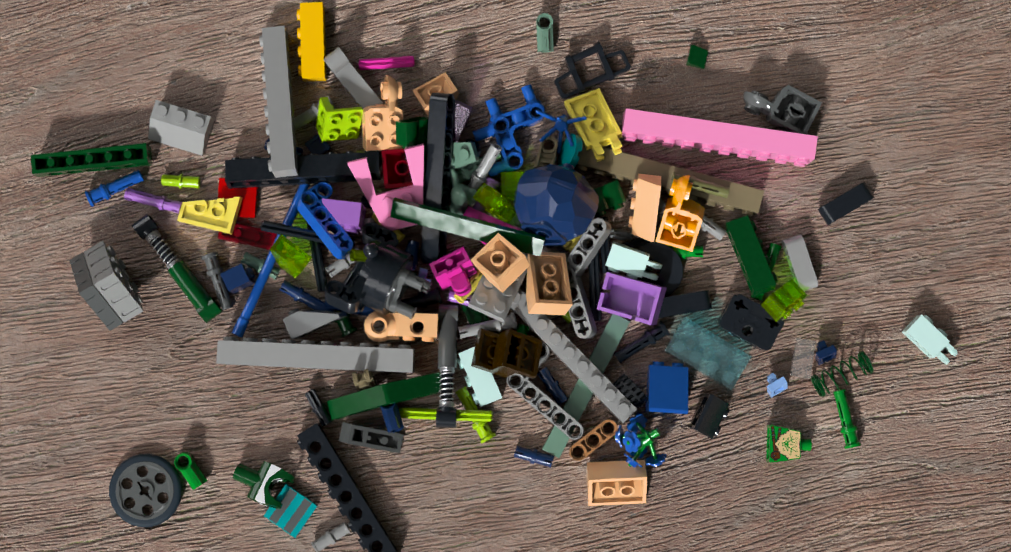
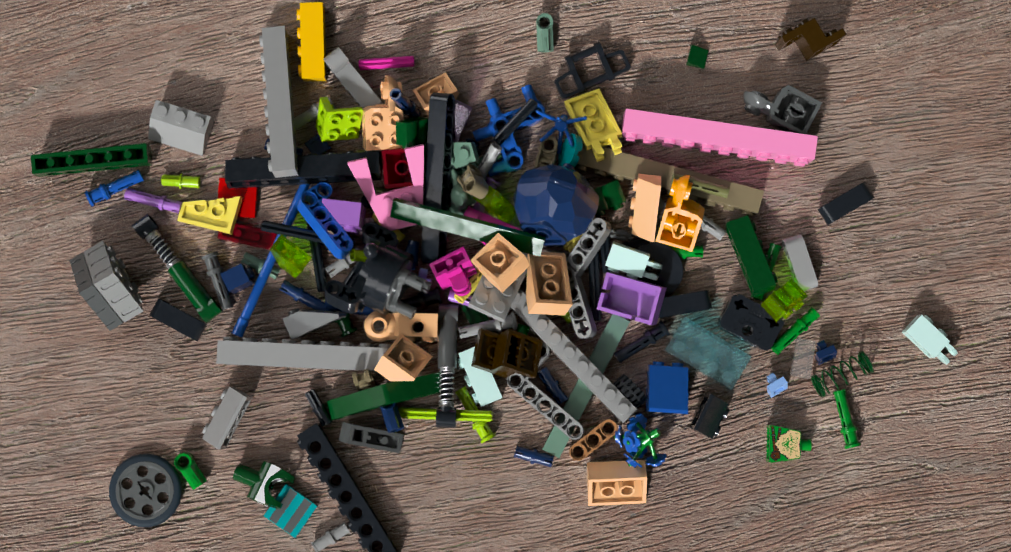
clear neon green slope [501,172,525,201] -> none
none -> black beam [149,298,207,341]
none -> light grey slope [202,387,253,450]
none -> light nougat slope [374,334,433,381]
none -> dark blue pin [390,88,421,118]
none -> dark tan piece [457,164,489,199]
none -> black axle [493,98,538,145]
none -> green pin [771,307,820,355]
none -> dark brown bracket [775,18,847,61]

